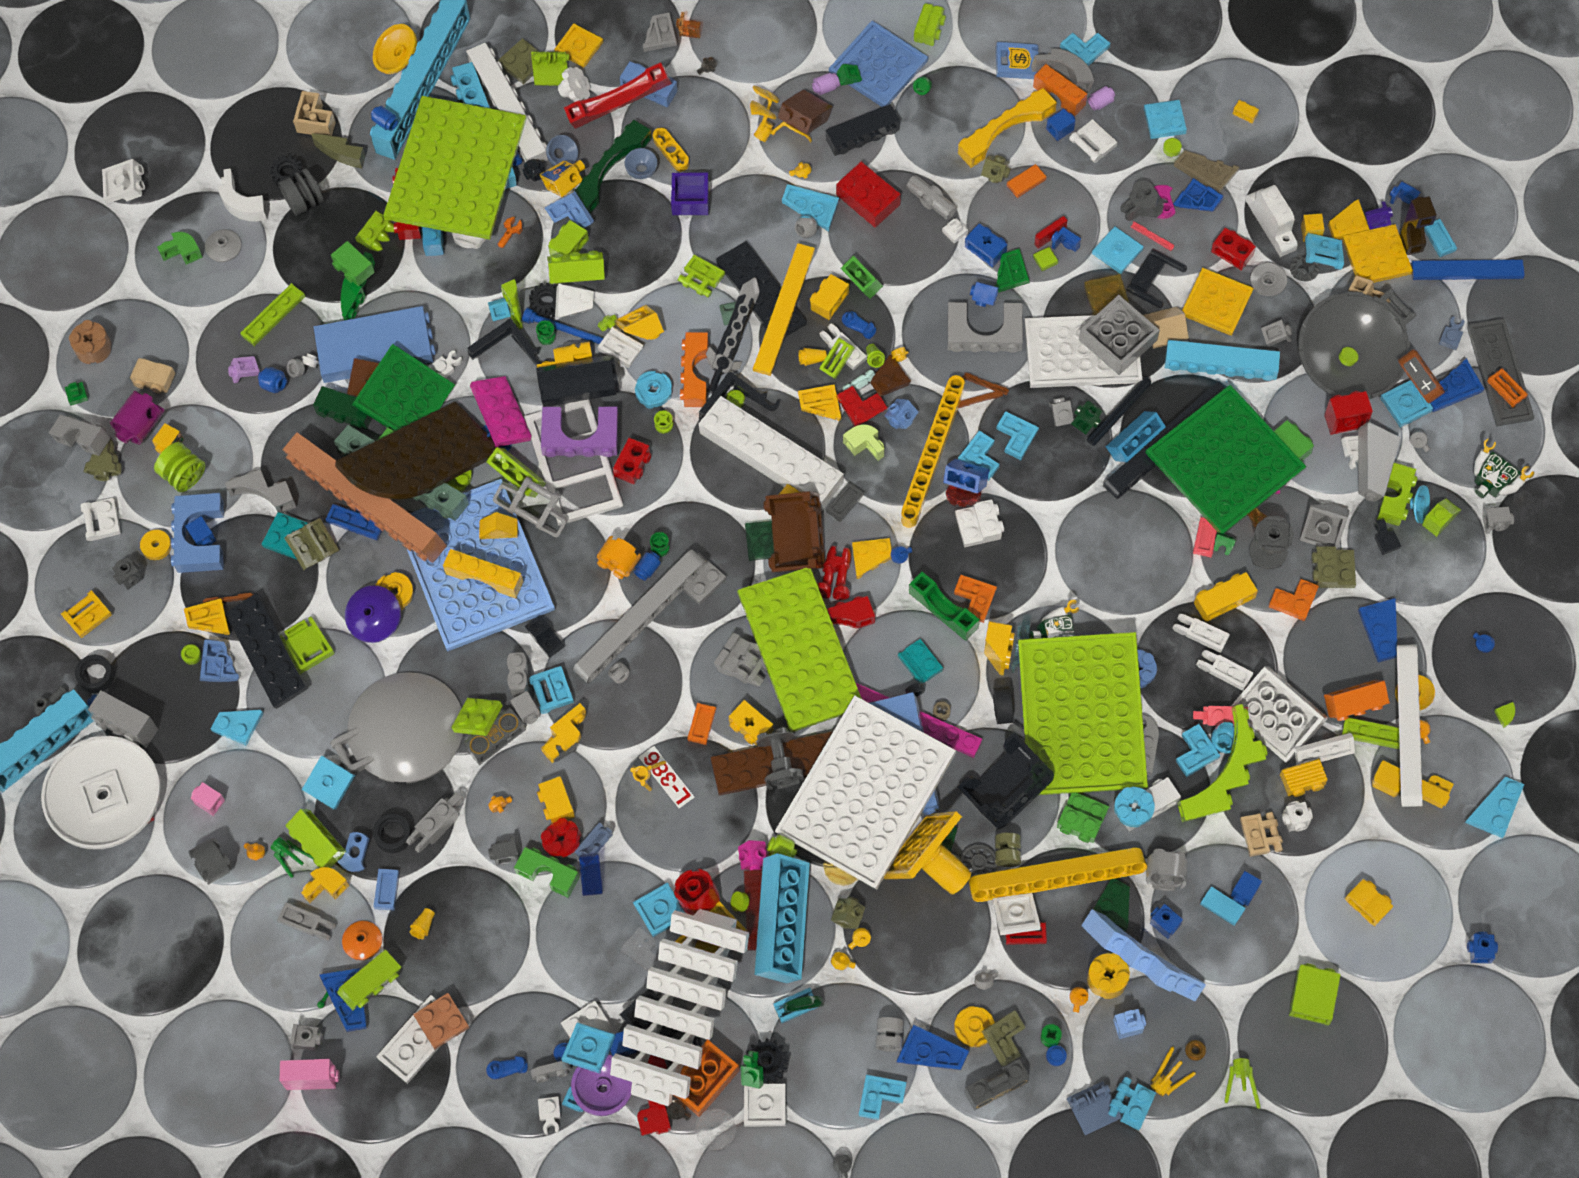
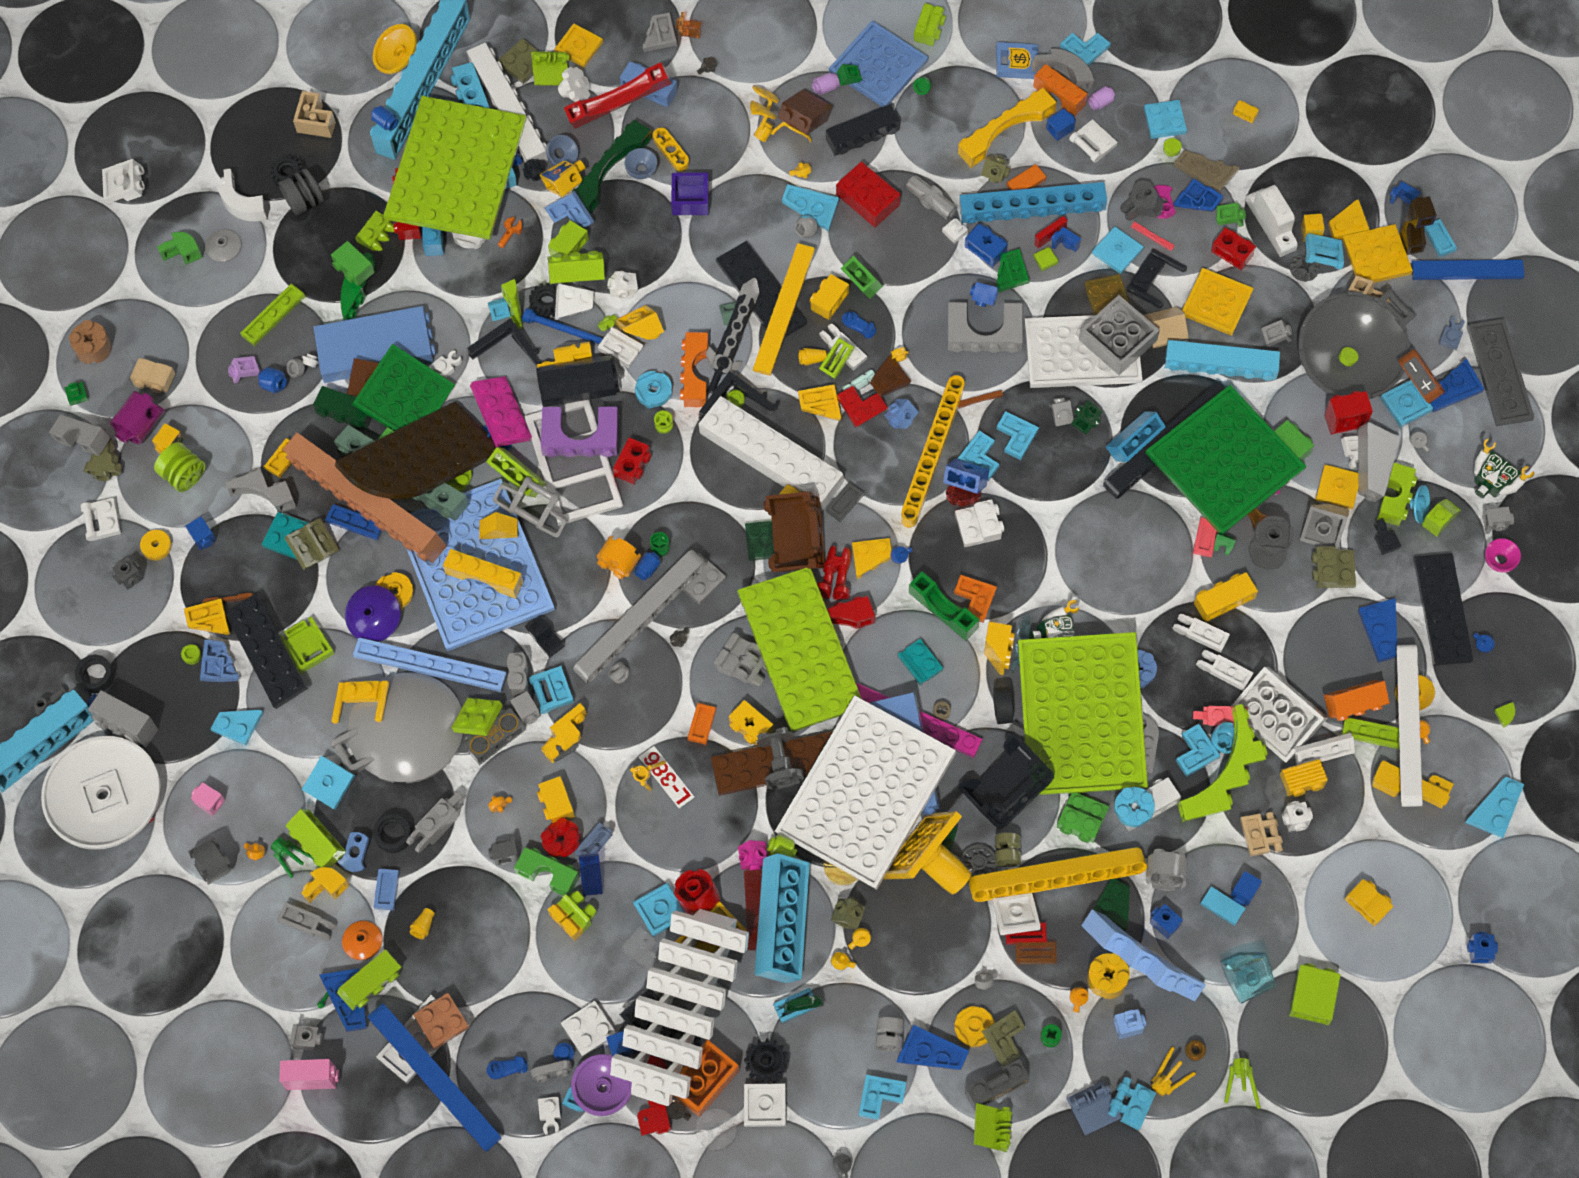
yellow plate [60,590,112,639] -> none
medium blue arch [171,493,224,573] -> none
olive slope [312,133,366,169] -> none
green wheel [536,320,556,345] -> none
medium azure plate [562,1022,615,1074] -> none
lime plate [677,255,725,298] -> none
lime tile [731,891,749,912] -> none
green plate [741,1051,763,1089] -> none
yellowish green brick [843,425,885,461] -> none
lime cone [866,344,885,368] -> none
black tile [905,682,925,697] -> none
dark orange piece [962,373,1009,395] -> none
blue plate [1046,1045,1067,1066] -> none
black axle [1087,376,1151,446] -> none
light grey dish [1250,263,1287,296] -> none
orange plate [1269,579,1319,621] -> none
dark purple bracket [1365,201,1393,230] -> none
orange tile [1487,368,1528,408] -> none
none -> yellow plate [264,438,291,478]
none -> yellow plate [331,681,389,724]
none -> light blue plate [353,638,507,692]
none -> blue beam [367,1003,502,1152]
none -> hips [547,891,597,941]
none -> white brick [607,271,638,299]
none -> clear smoke piece [669,628,690,647]
none -> dark azure brick [959,182,1107,224]
none -> lime hinge [974,1103,1012,1152]
none -> clear orange tile [1015,942,1057,964]
none -> bright green bracket [1217,202,1246,227]
none -> clear light blue slope [1220,952,1276,1004]
none -> yellow plate [1316,465,1359,510]
none -> black plate [1413,553,1473,666]
none -> dark pink piece [1485,538,1521,573]

